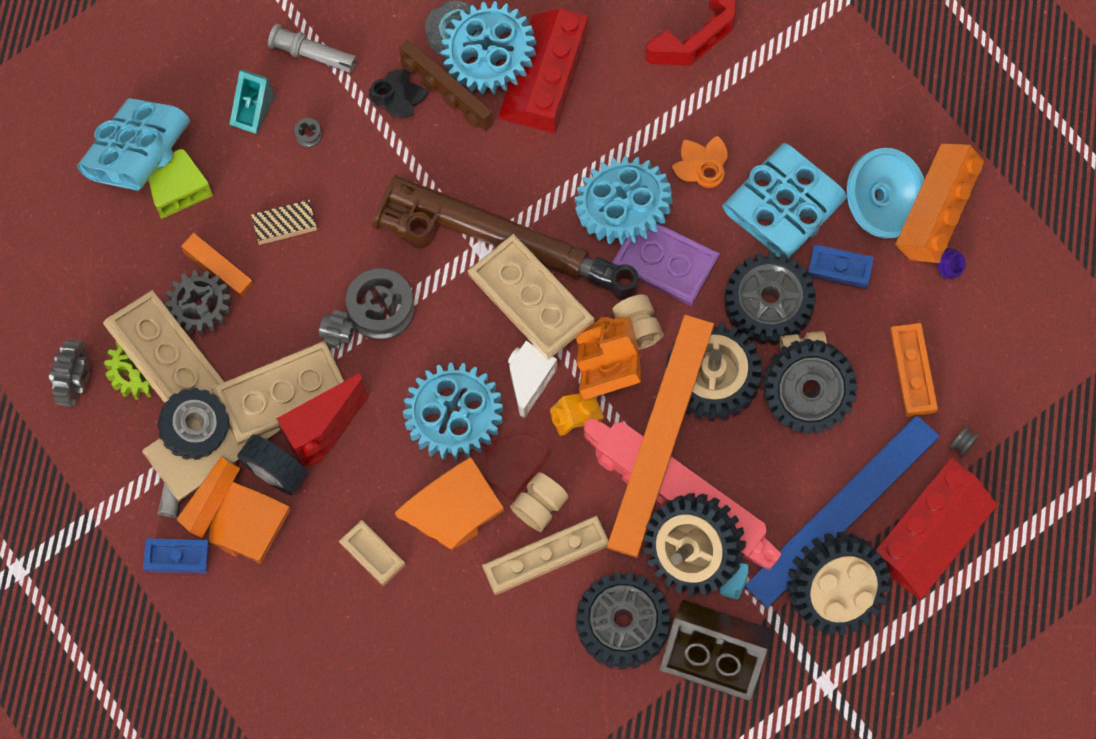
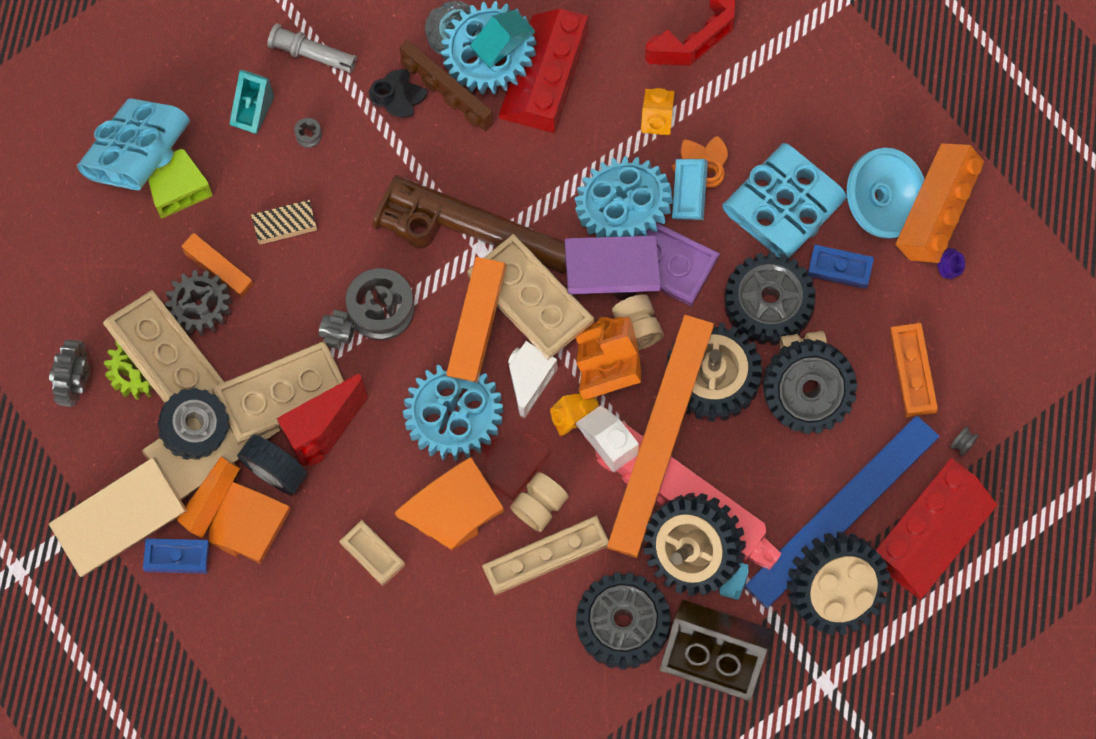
none -> tan tile [49,457,187,577]
none -> orange tile [446,257,507,383]
none -> teal slope [470,10,535,69]
none -> medium lavender tile [565,236,661,294]
none -> white slope [576,405,639,472]
none -> light orange bracket [641,88,675,135]
none -> medium azure tile [672,159,708,220]

